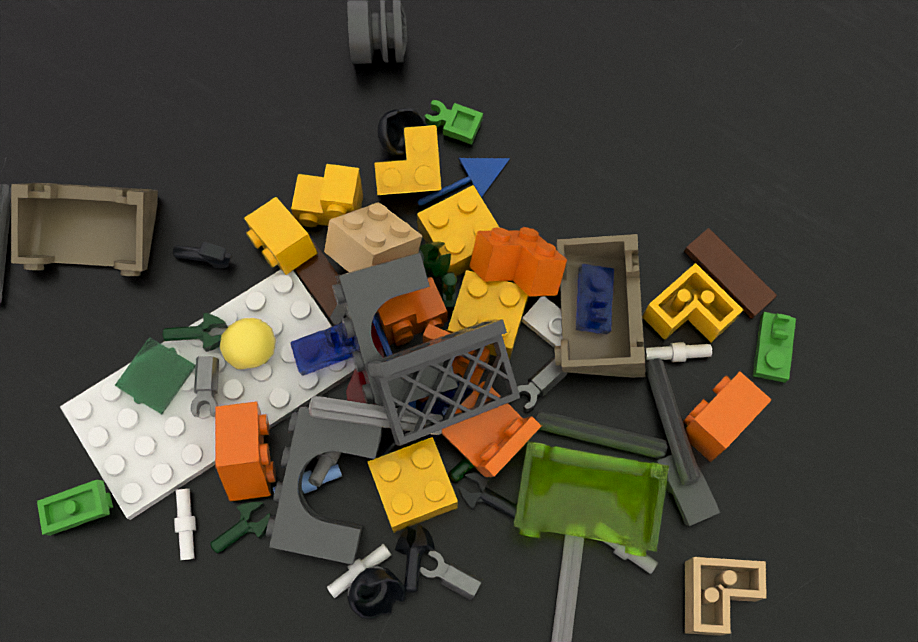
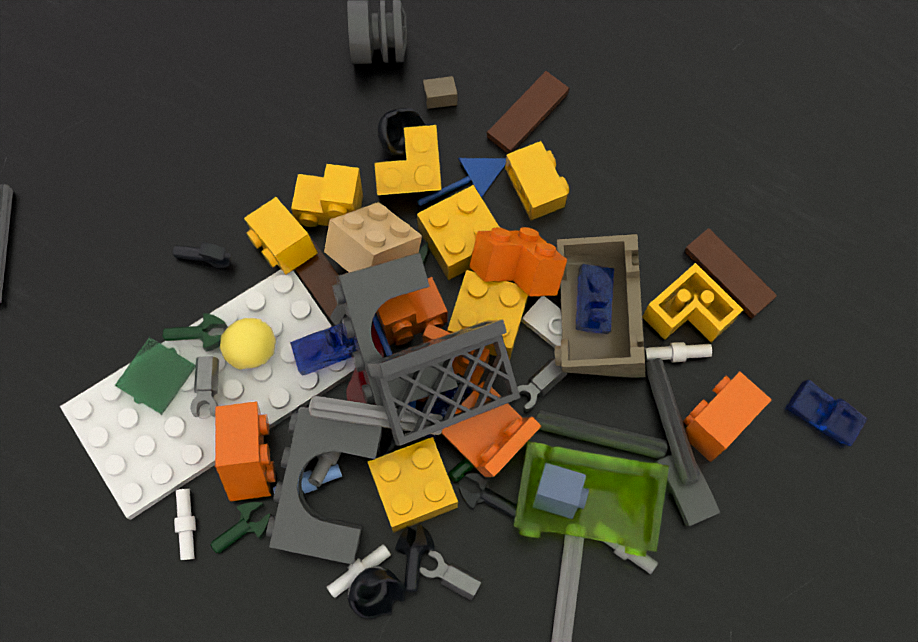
dark tan windscreen [11,183,158,276] -> none
bright green plate [37,480,113,535] -> none
dark green bar [419,242,451,277] -> none
bright green plate [425,100,483,145] -> none
dark green bar [441,272,457,308] -> none
tan brick [685,557,766,636] -> none
bright green plate [753,312,796,383] -> none
none -> dark tan slope [423,76,458,109]
none -> reddish brown tile [487,71,570,154]
none -> yellow brick [505,141,569,221]
none -> sand blue brick [532,463,589,519]
none -> clear blue slope [786,380,868,446]

